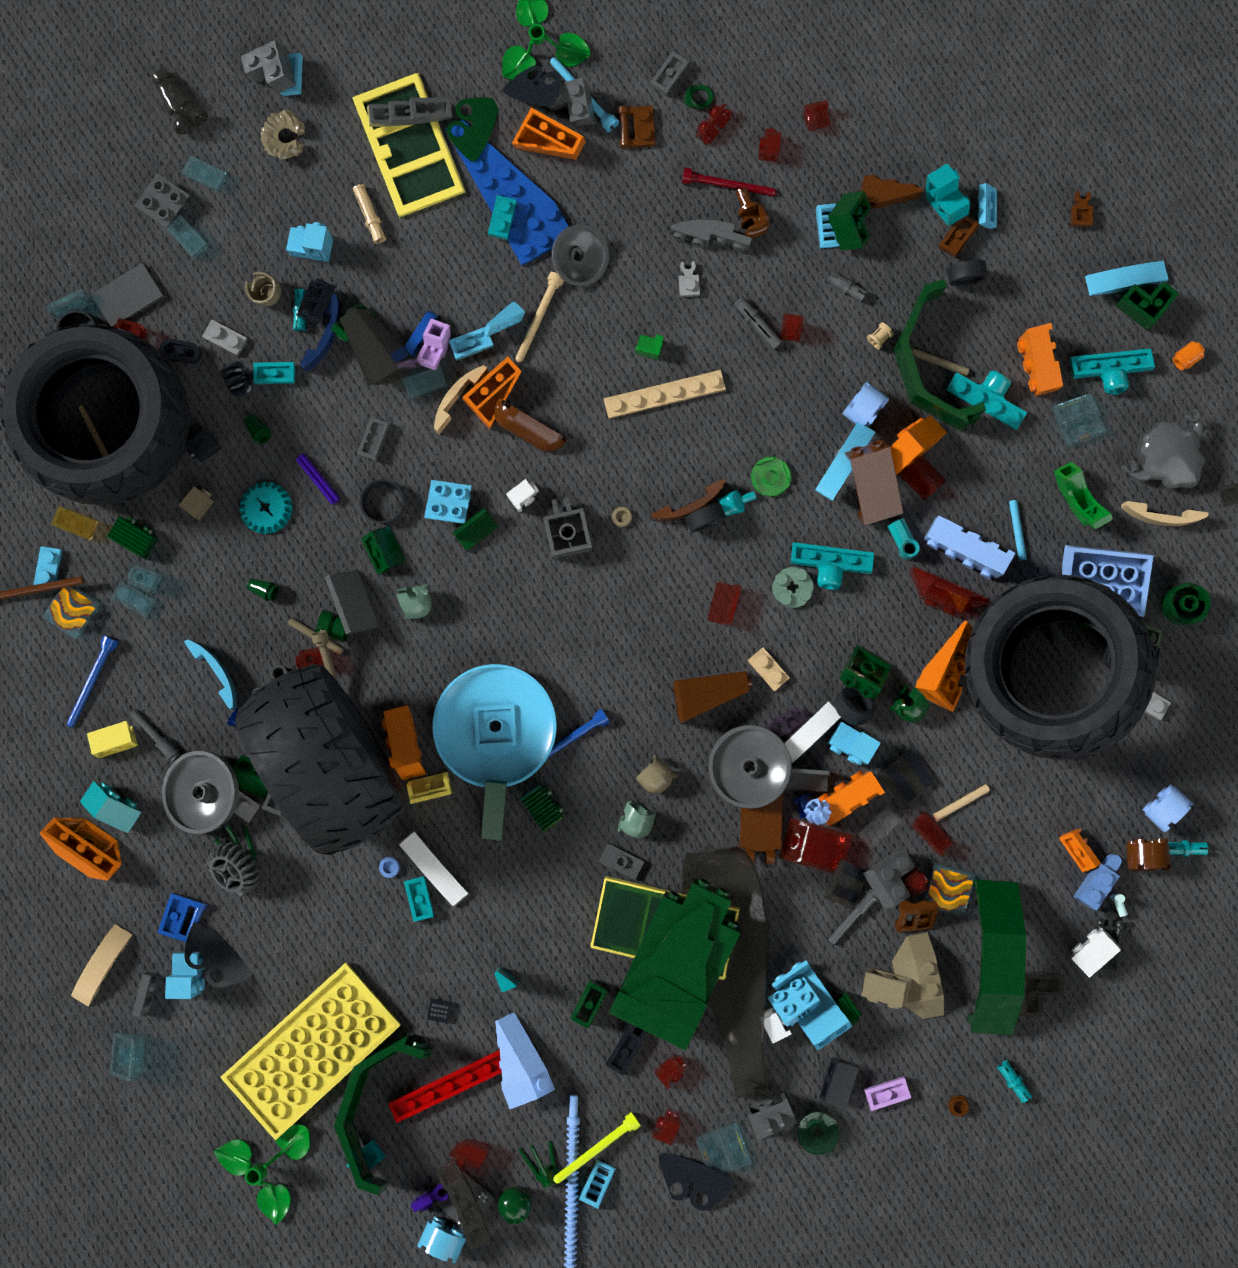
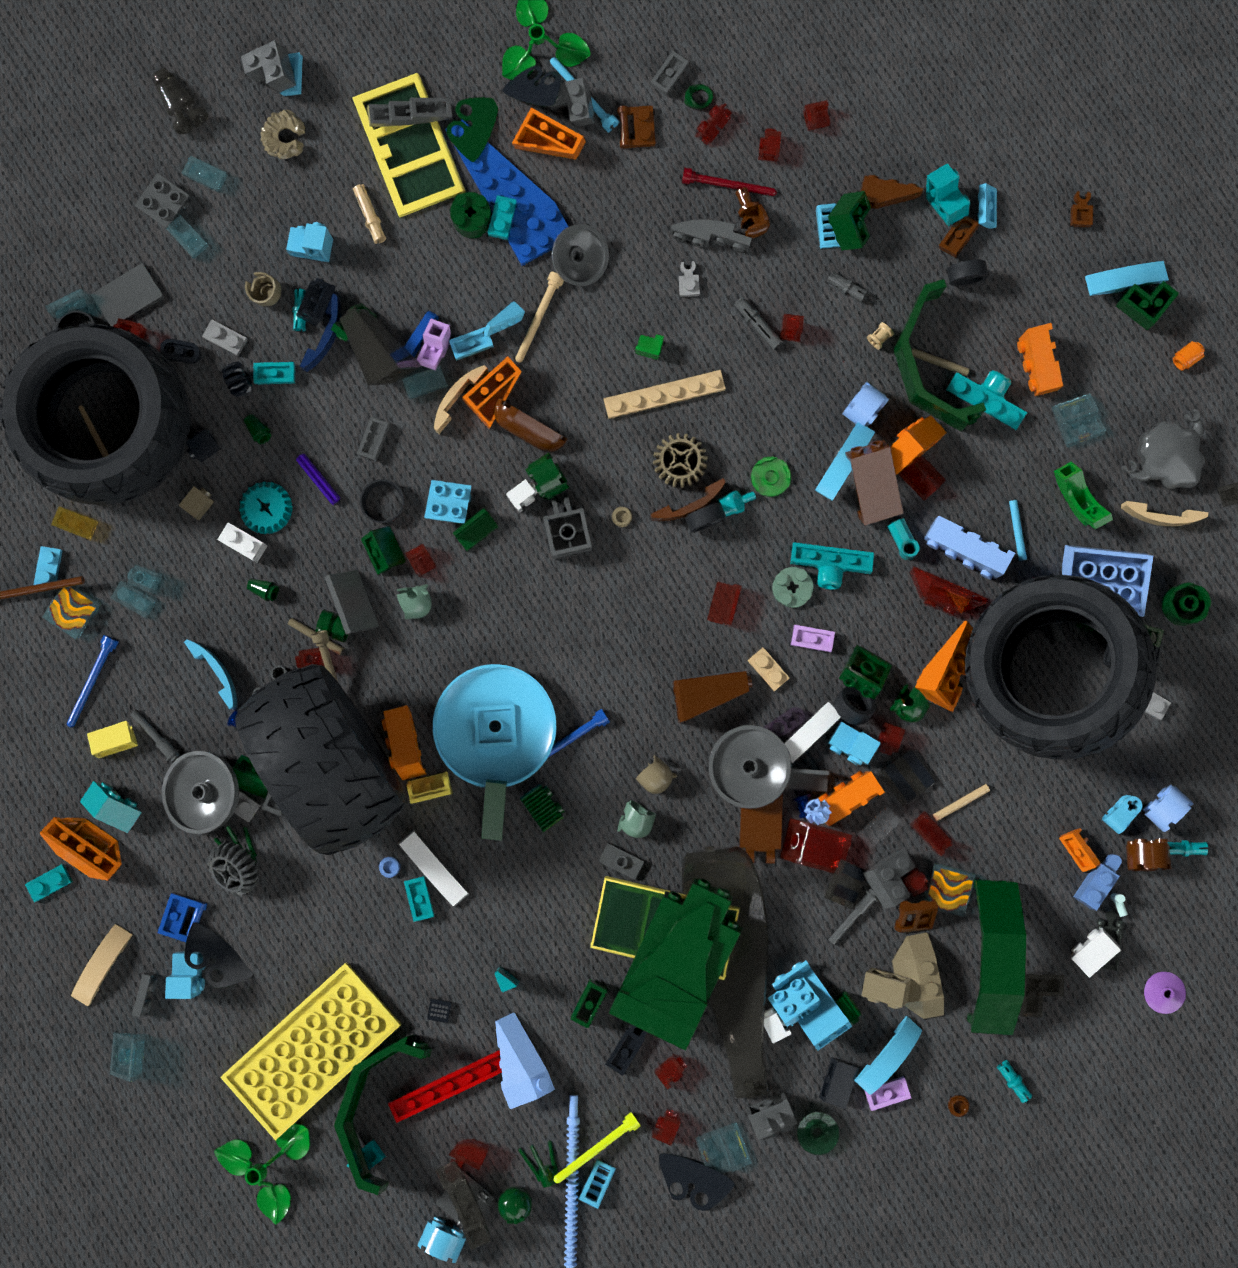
dark green brick [106,516,158,560] -> none
dark purple plate [411,1183,450,1212] -> none
teal plate [1069,349,1155,395] -> none
none -> teal plate [25,864,73,902]
none -> white brick [217,523,267,563]
none -> clear red panel [405,544,436,577]
none -> dark green brick [450,192,492,239]
none -> dark green brick [525,453,570,500]
none -> dark tan gear [653,433,708,488]
none -> lavender plate [791,625,835,653]
none -> medium azure slope [854,1016,922,1095]
none -> clear red brick [878,723,905,756]
none -> medium azure piece [1102,795,1142,834]
none -> medium lavender dish [1144,972,1186,1014]

